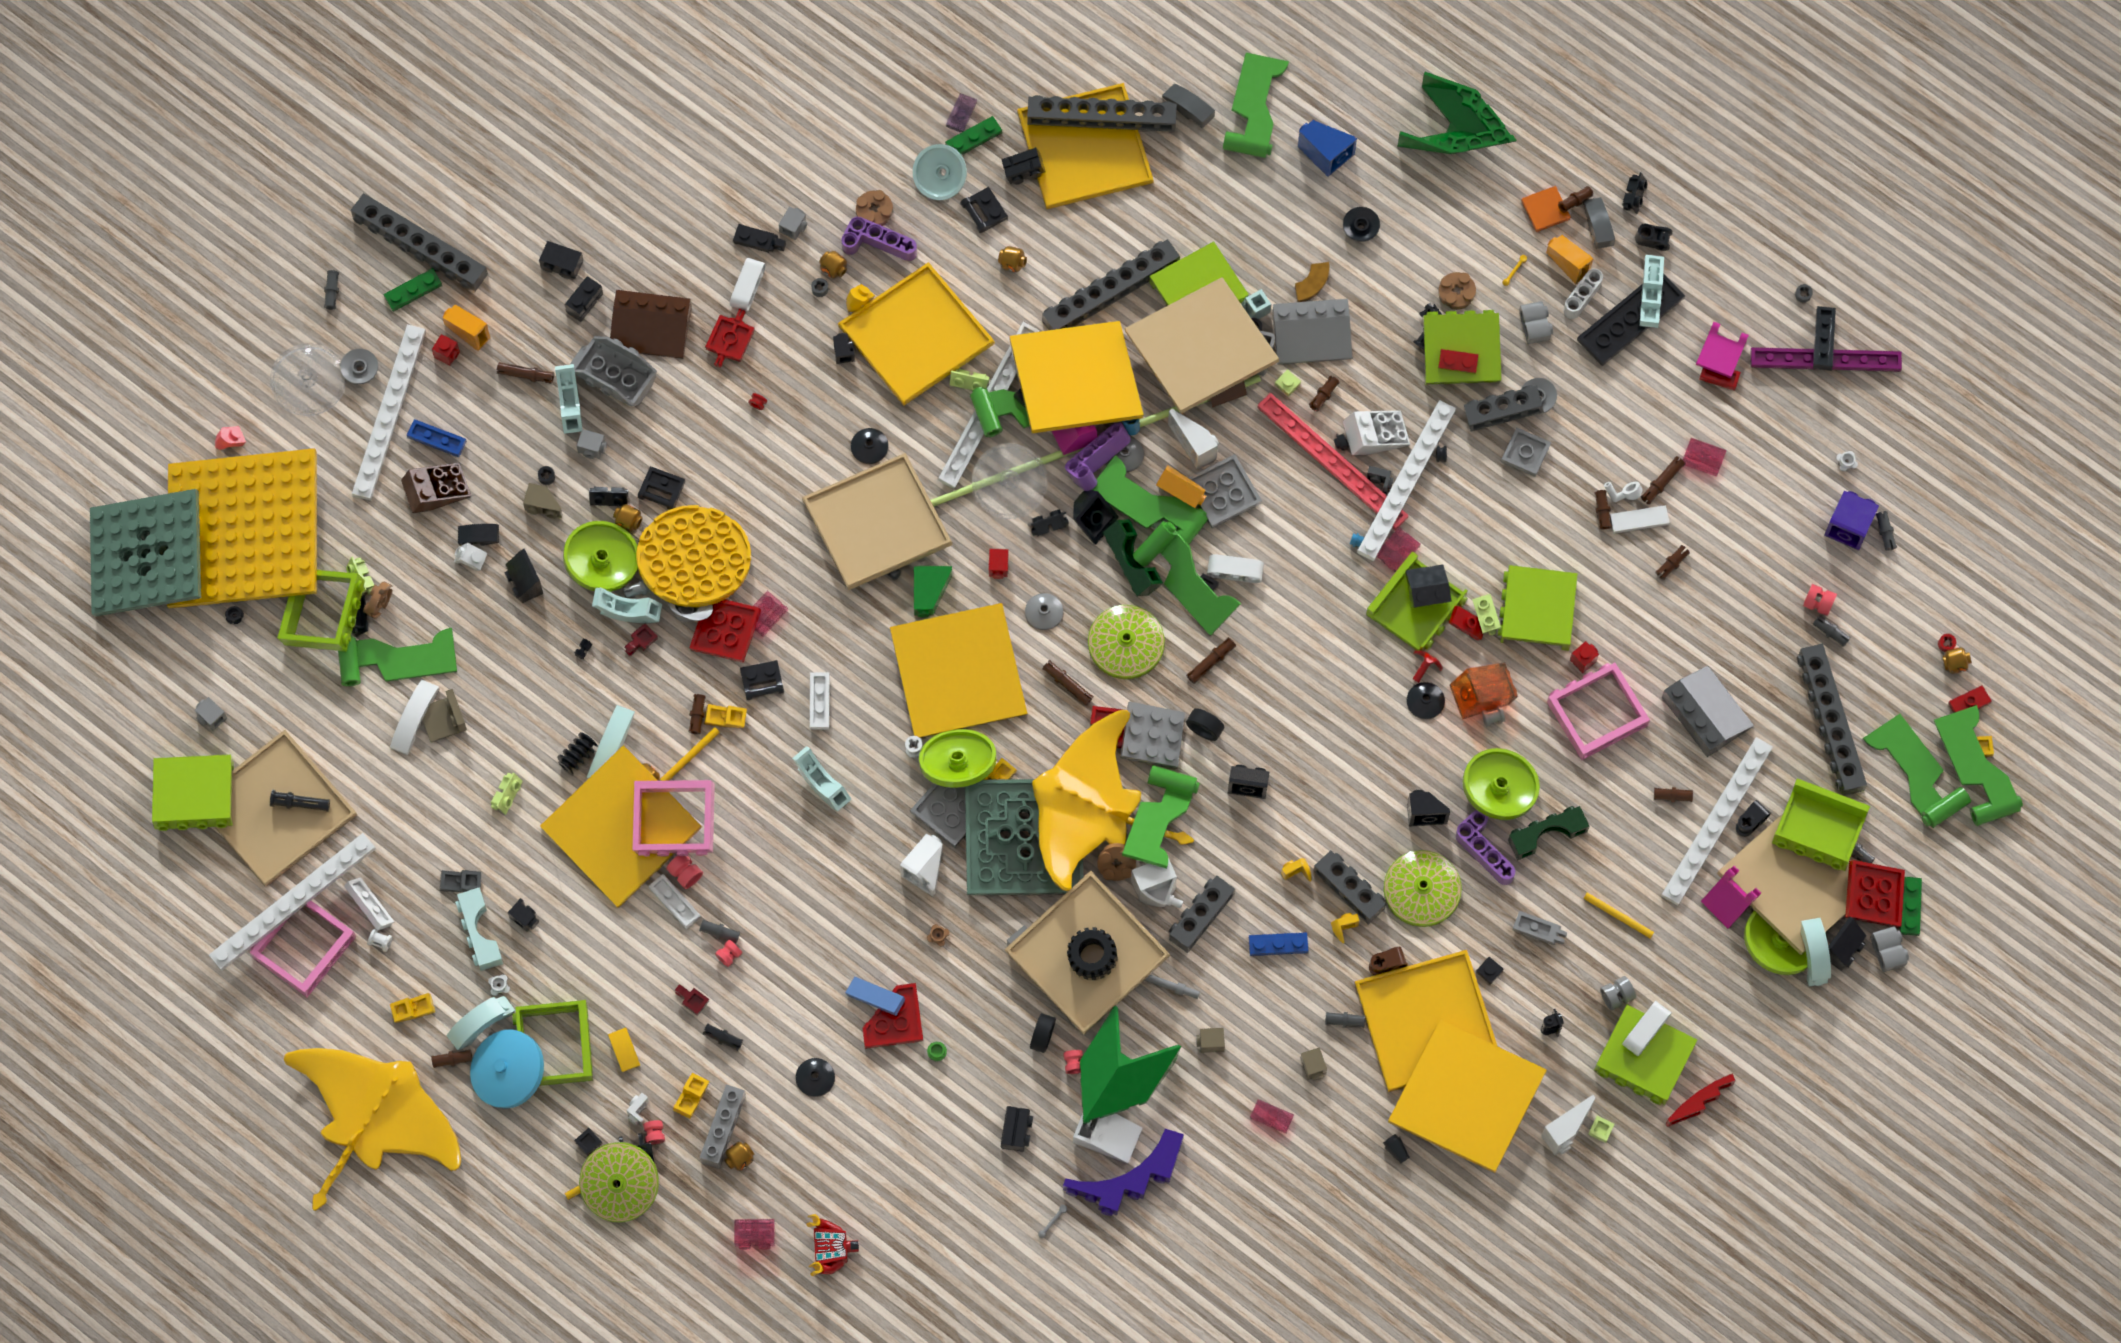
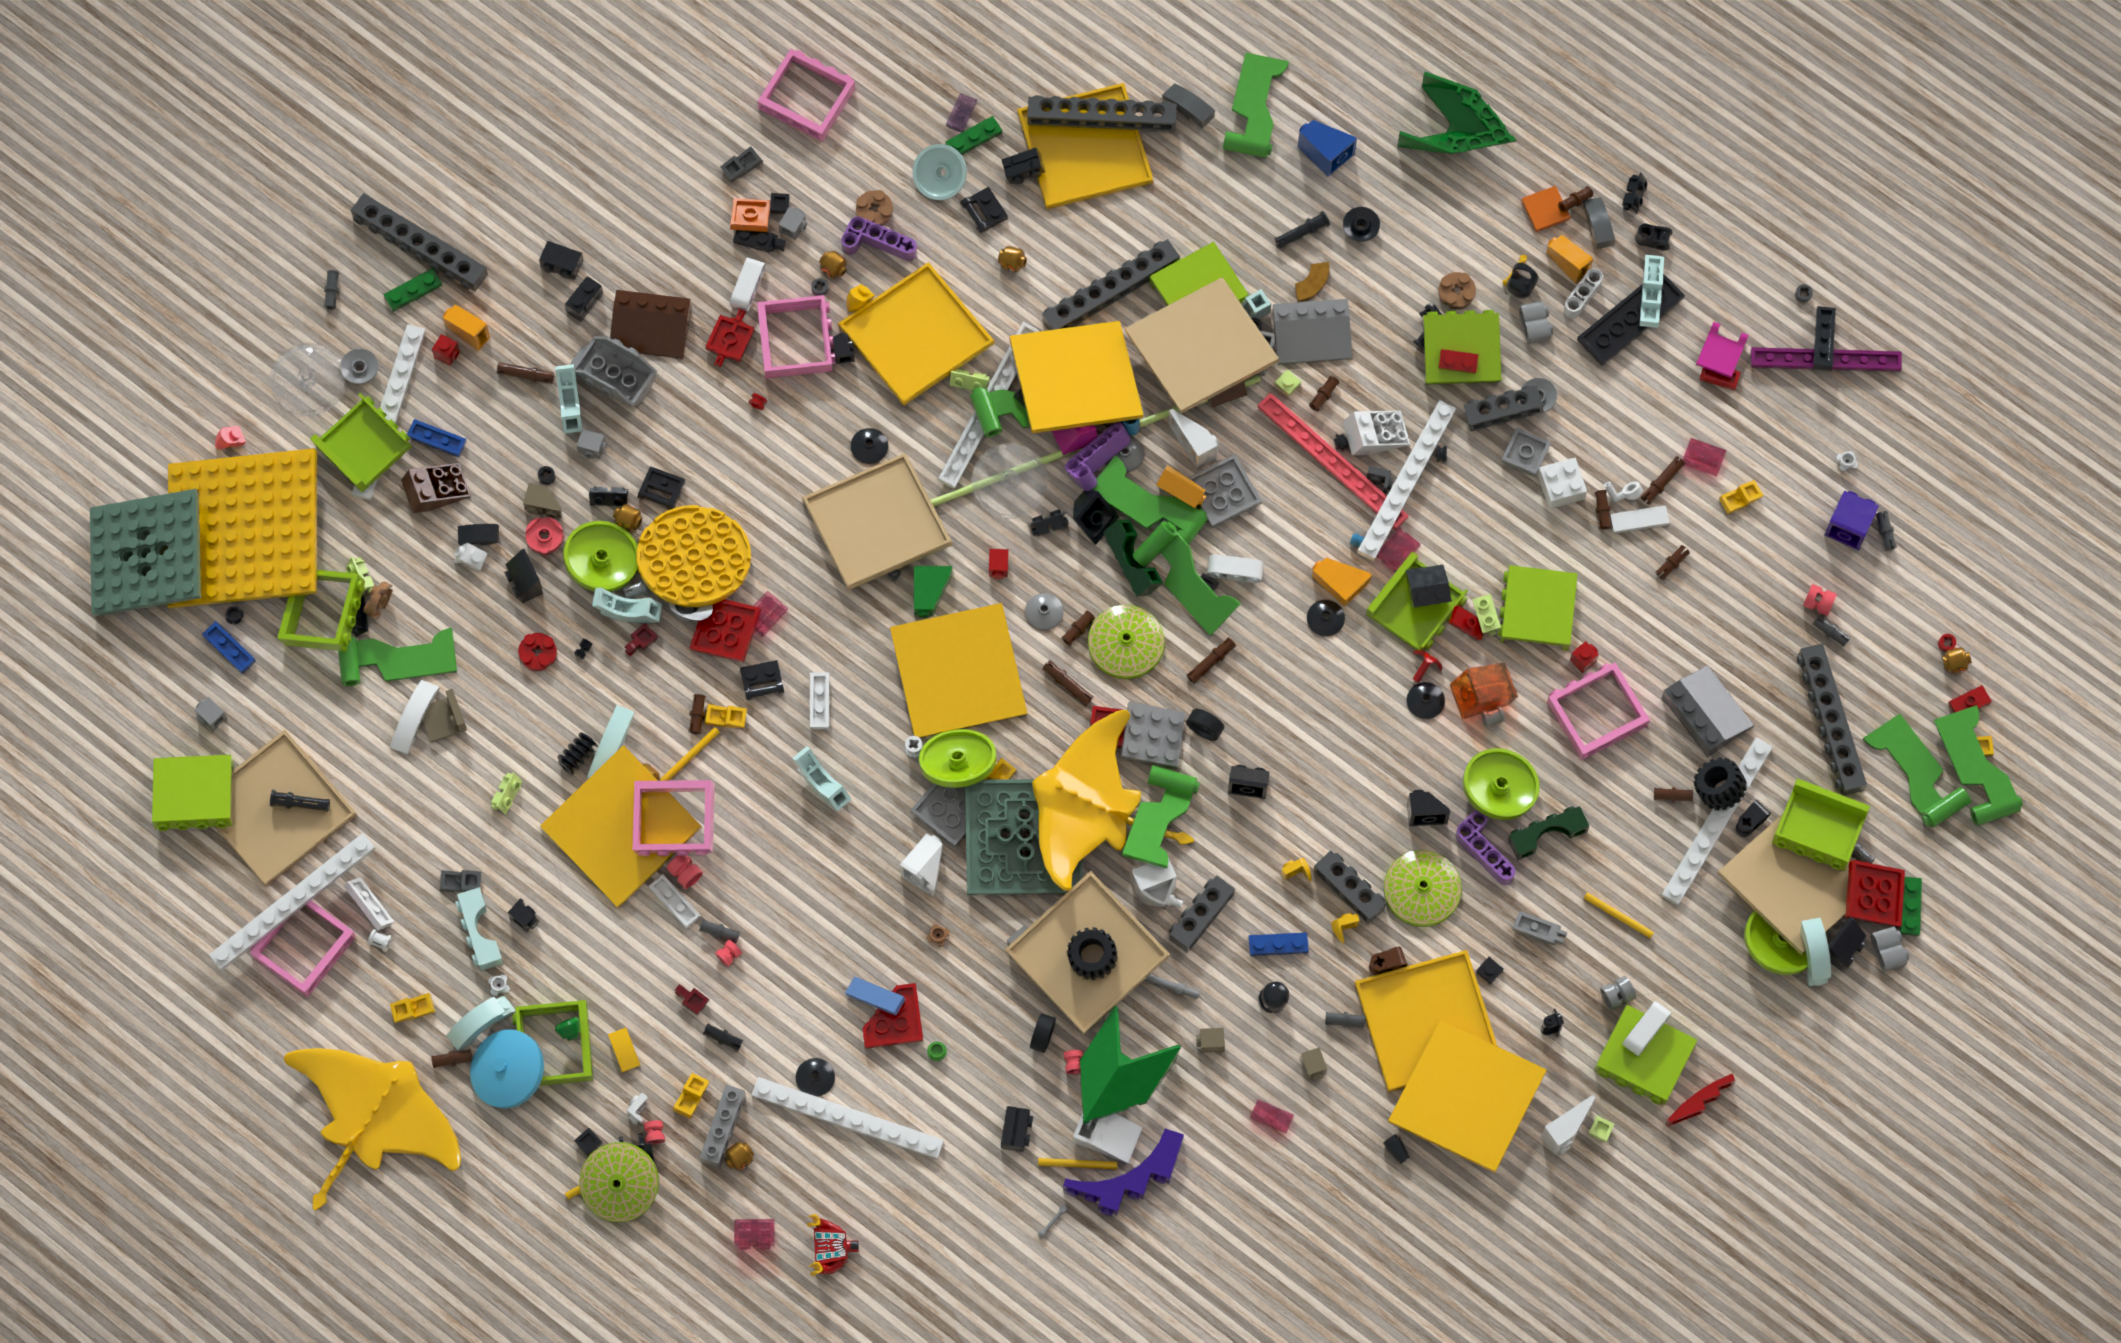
medium nougat plate [1097,843,1136,881] -> none
dark pink flag [1701,866,1761,929] -> none
none -> blue plate [202,621,256,674]
none -> lime panel [310,393,412,493]
none -> red plate [518,633,557,671]
none -> coral plate [525,517,564,556]
none -> green cone [555,1017,581,1041]
none -> dark grey slope [720,146,763,182]
none -> orange tile [730,198,770,232]
none -> white plate [751,1077,944,1160]
none -> bright pink window [757,49,855,142]
none -> bright pink window [757,295,836,379]
none -> black plate [770,193,790,214]
none -> yellow bar [1038,1158,1117,1170]
none -> reddish brown pin [1061,610,1095,646]
none -> black helmet [1258,981,1290,1013]
none -> black pin [1274,211,1330,249]
none -> black dish [1307,600,1345,636]
none -> light orange slope [1312,558,1372,607]
none -> black helmet [1507,263,1539,299]
none -> white brick [1537,458,1587,509]
none -> black tyre [1693,757,1747,811]
none -> yellow slope [1719,480,1764,514]

